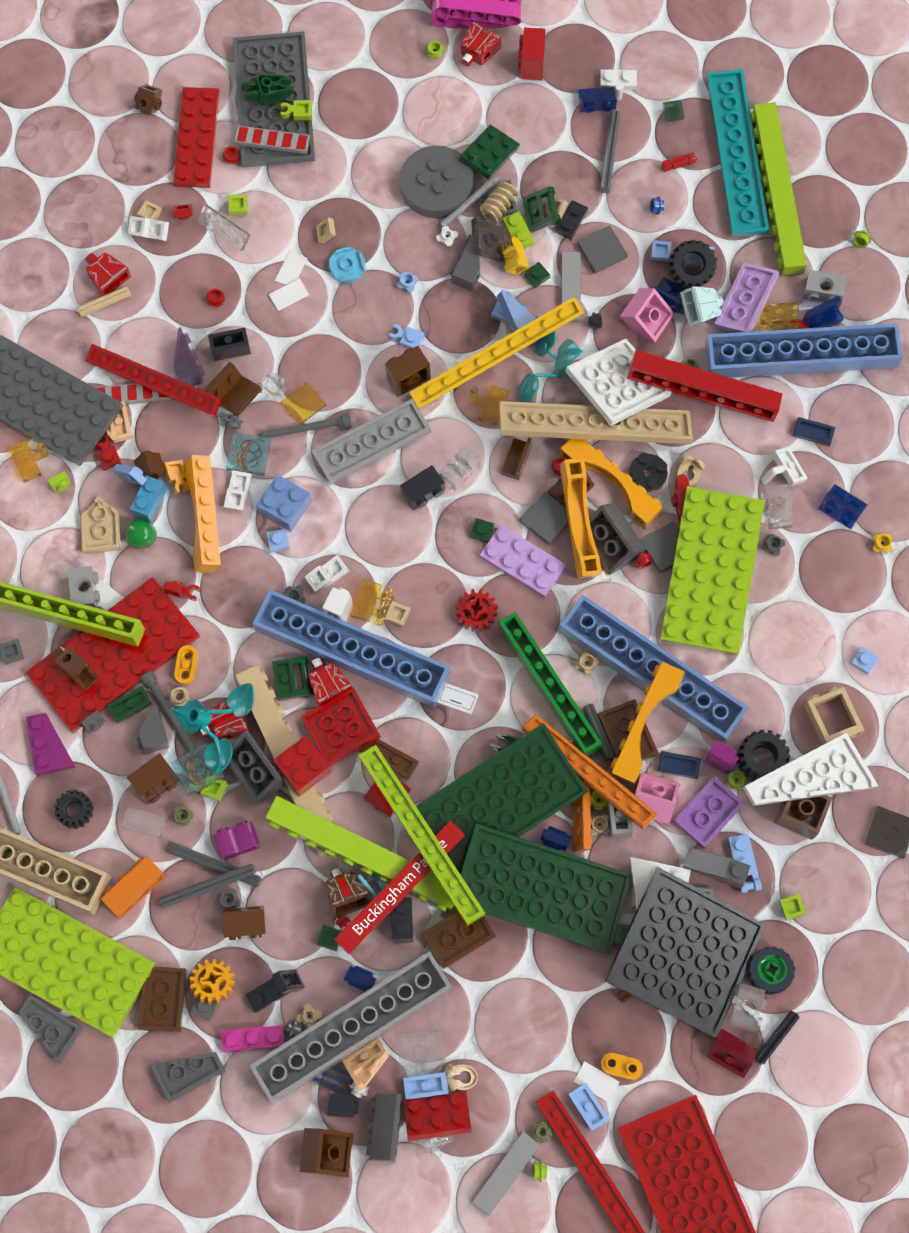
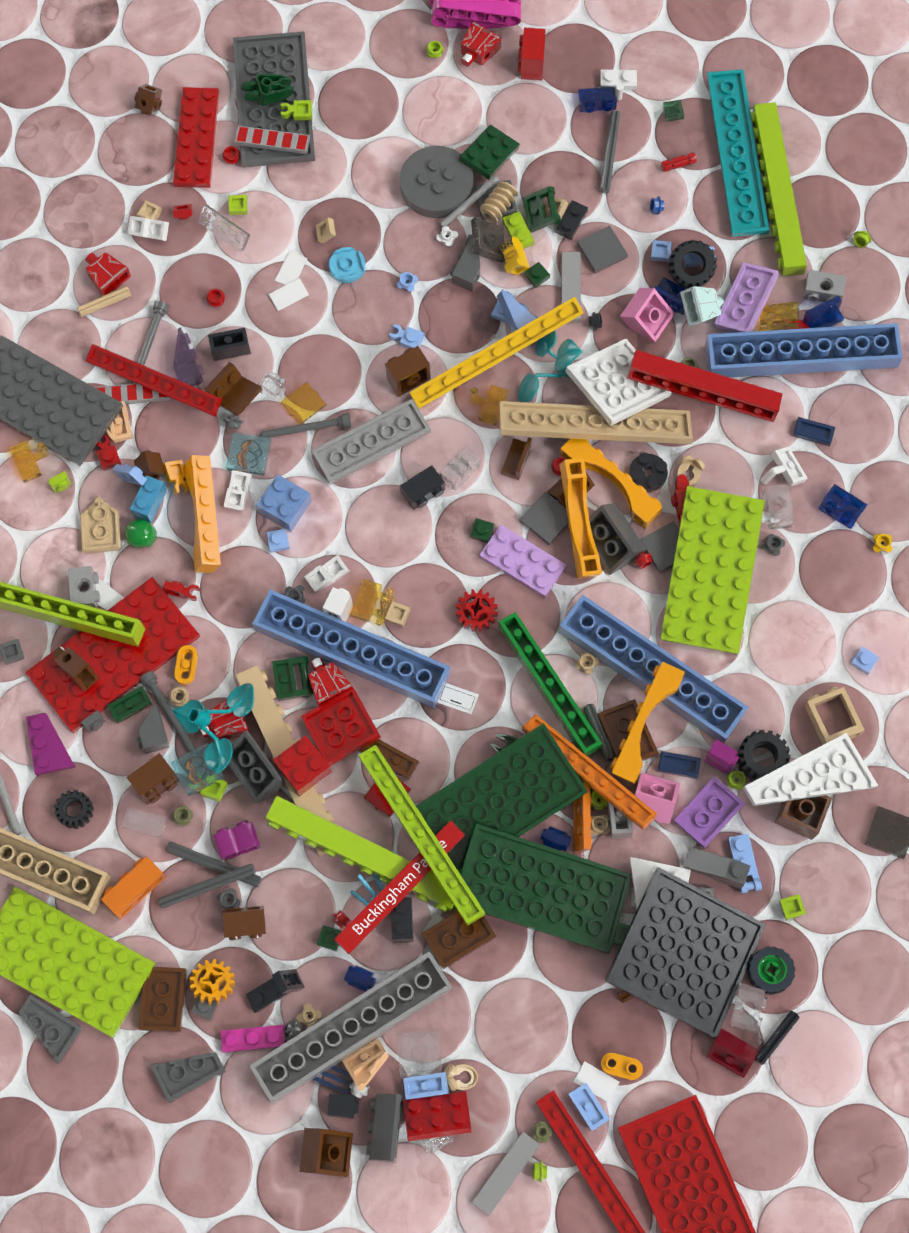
reddish brown torso [326,869,370,919] -> none
none -> piece [131,301,169,384]

